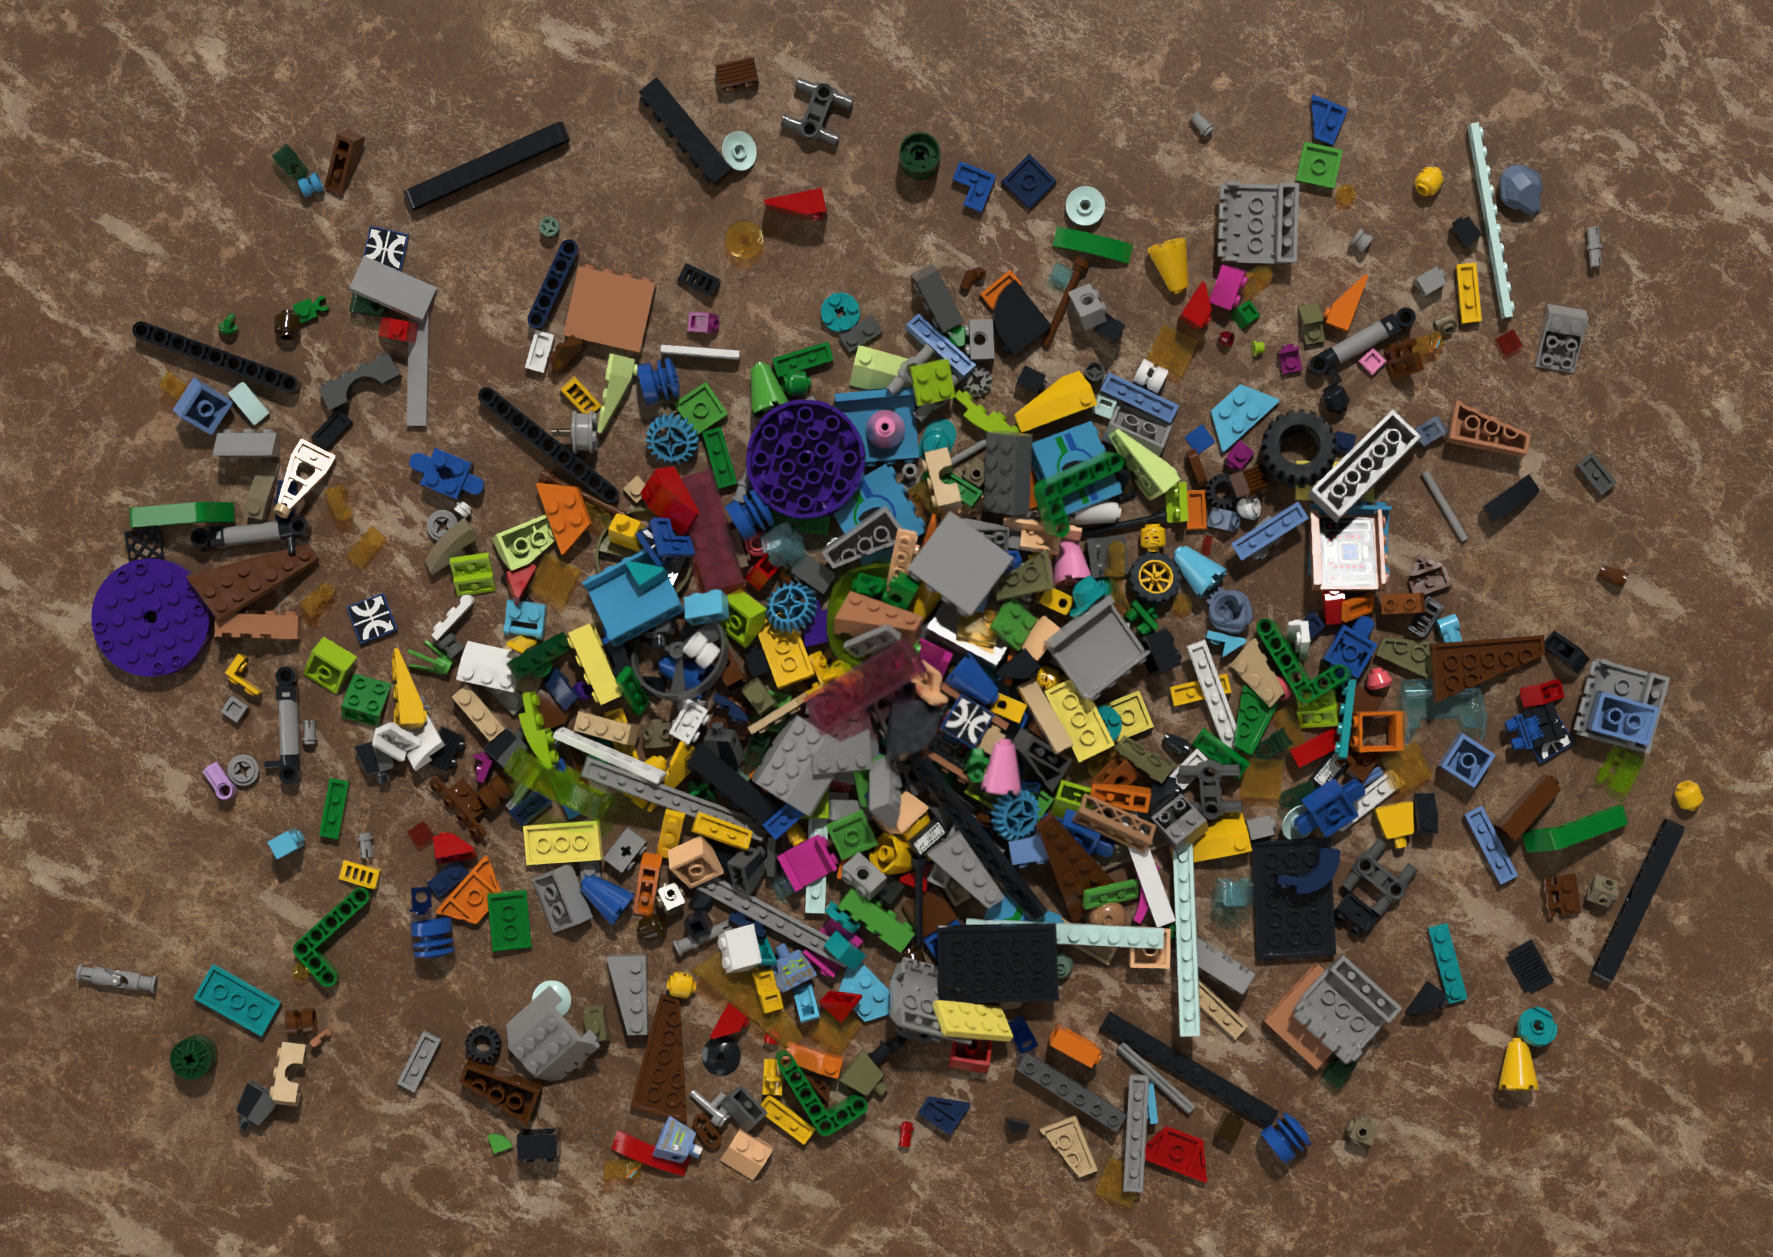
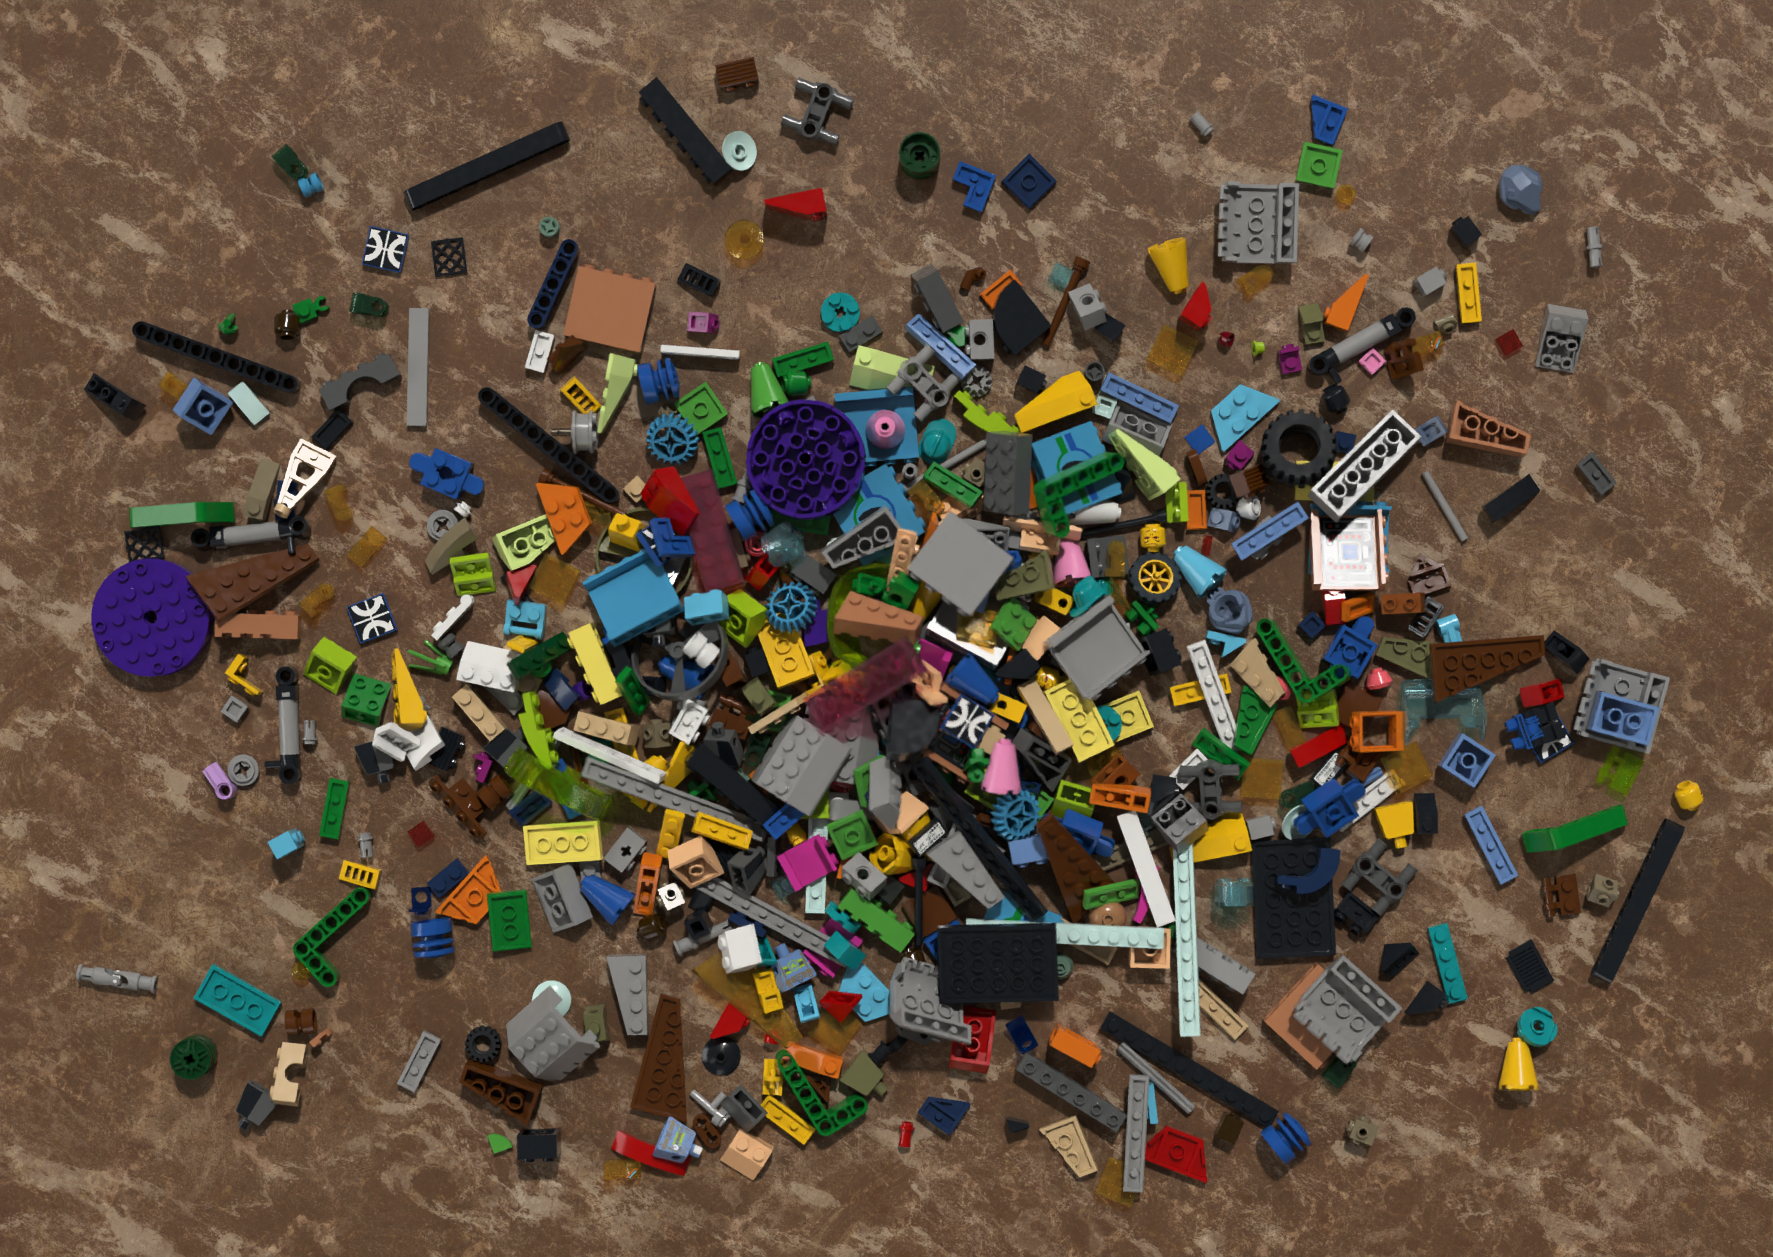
light grey slope [213,429,280,458] -> none
reddish brown slope [324,129,365,195] -> none
light grey tile [348,256,437,322] -> none
red slope [378,317,418,343] -> none
red slope [433,832,478,865] -> none
teal slope [626,561,669,593] -> none
yellow head [666,971,697,999] -> none
dark blue slope [713,692,749,724] -> none
light grey wing [811,729,872,774] -> none
light grey plate [843,624,901,659] -> none
lime plate [909,358,956,406] -> none
tan arch [922,447,962,513] -> none
light yellow plate [932,1000,1013,1042] -> none
green slope [1052,227,1133,264] -> none
light aqua dish [1066,186,1105,226] -> none
medium nougat fence [1072,793,1156,853] -> none
olive wing [1114,736,1177,783] -> none
white wheel [1133,359,1168,393] -> none
black cone [1162,732,1192,758] -> none
clear yellow plate [1173,594,1192,613] -> none
dark pink brick [1210,264,1248,310] -> none
green slope [1230,300,1261,329] -> none
clear green piece [1255,726,1294,759] -> none
white bracket [1286,620,1310,660] -> none
teal plate [1334,679,1356,760] -> none
yellow head [1415,167,1444,196] -> none
light aqua plate [1467,122,1515,319] -> none
reddish brown slope [1494,775,1561,841] -> none
reddish brown cone [1598,565,1629,588] -> none
none -> black slope [84,373,146,422]
none -> black window [431,237,468,277]
none -> black slope [1381,942,1420,980]

